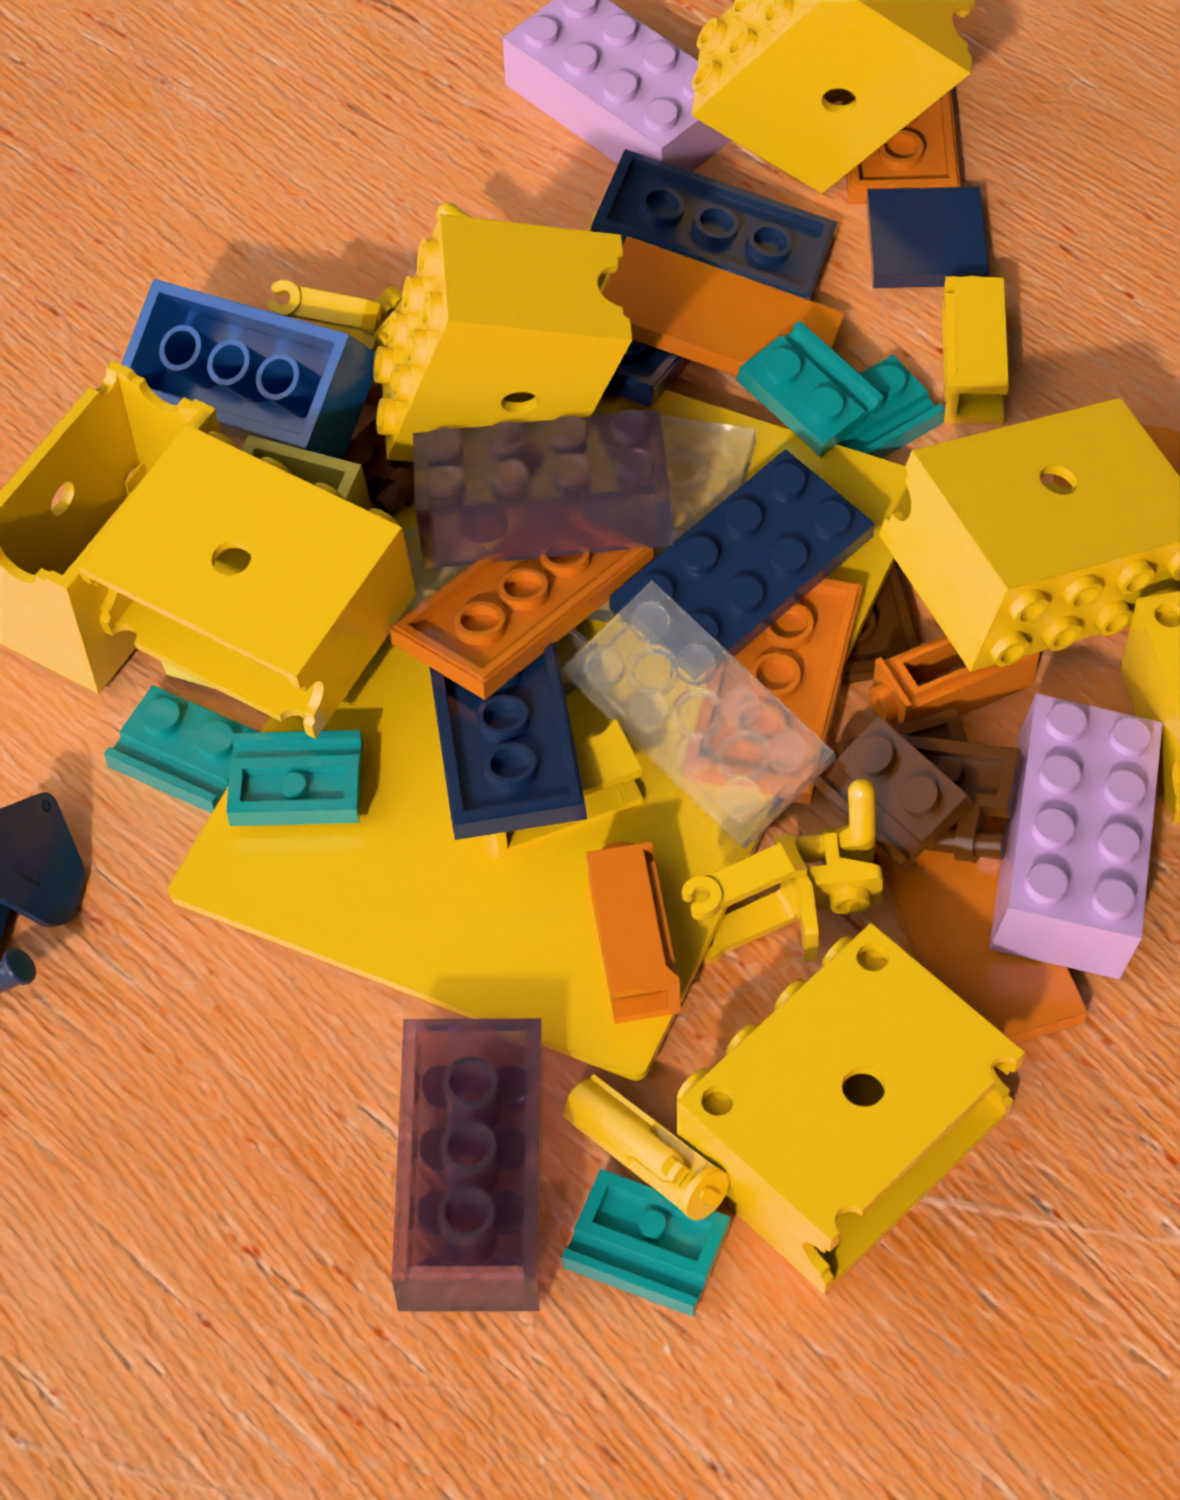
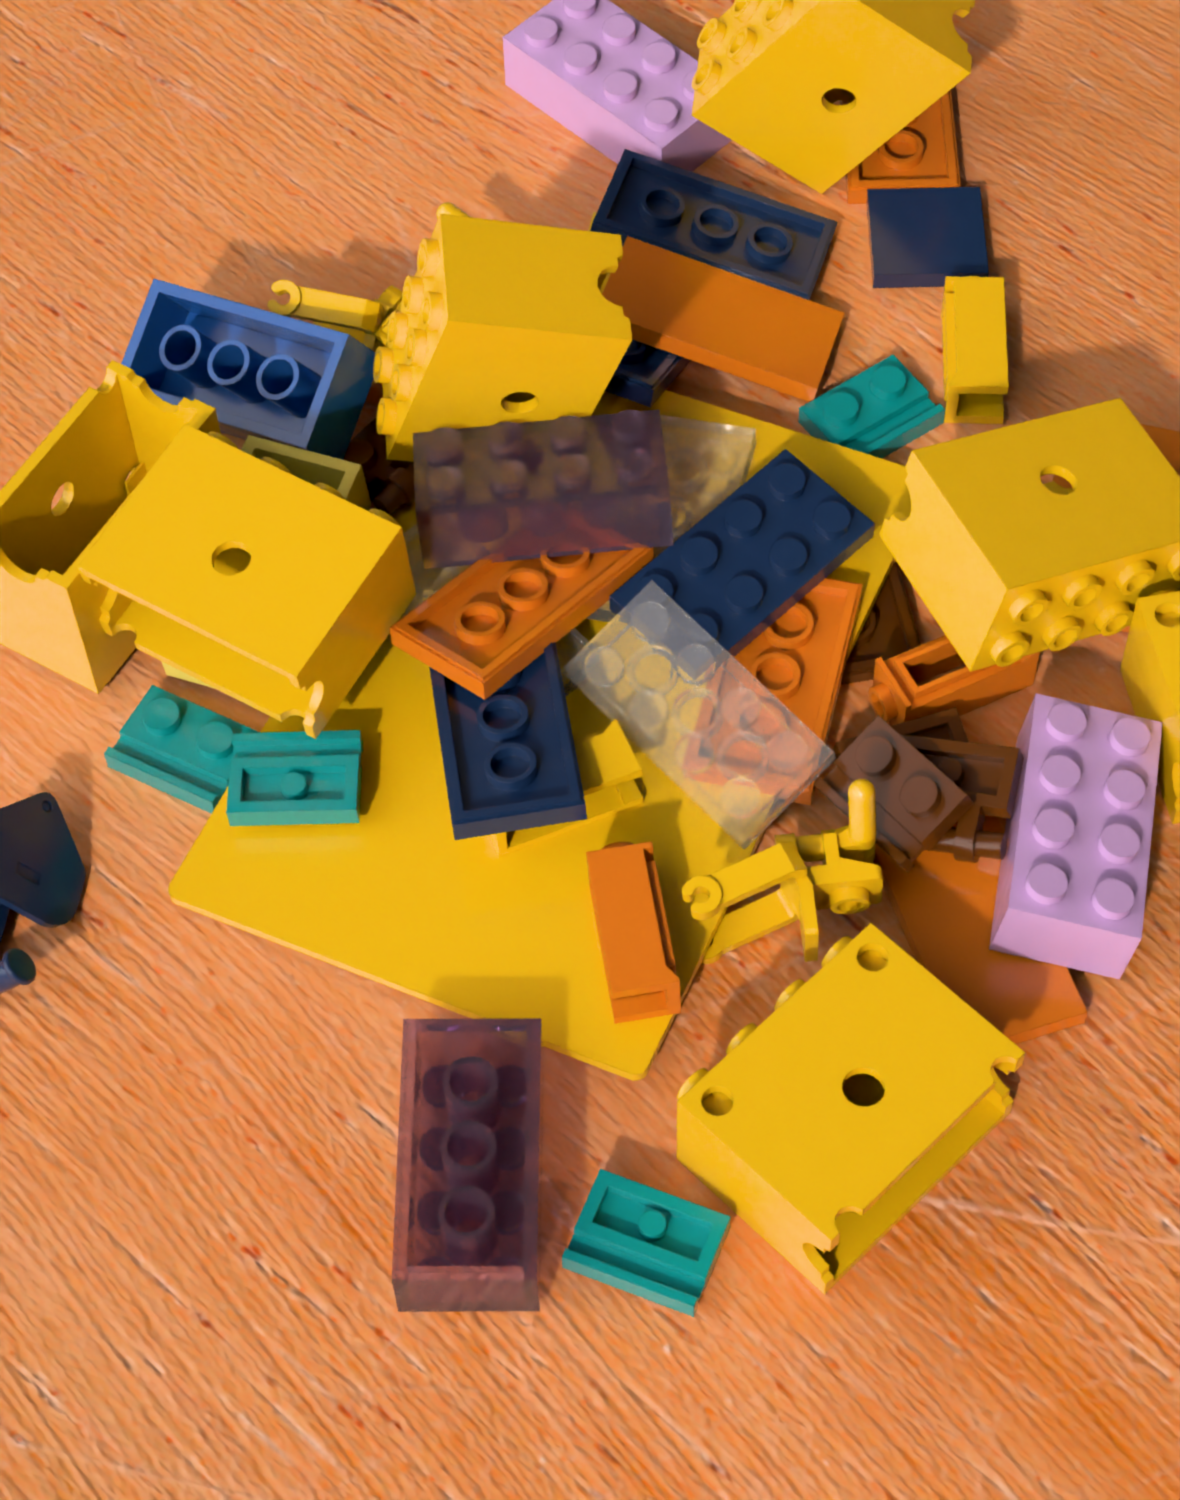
yellow piece [562,1074,729,1221] -> none
teal plate [737,321,884,457] -> none

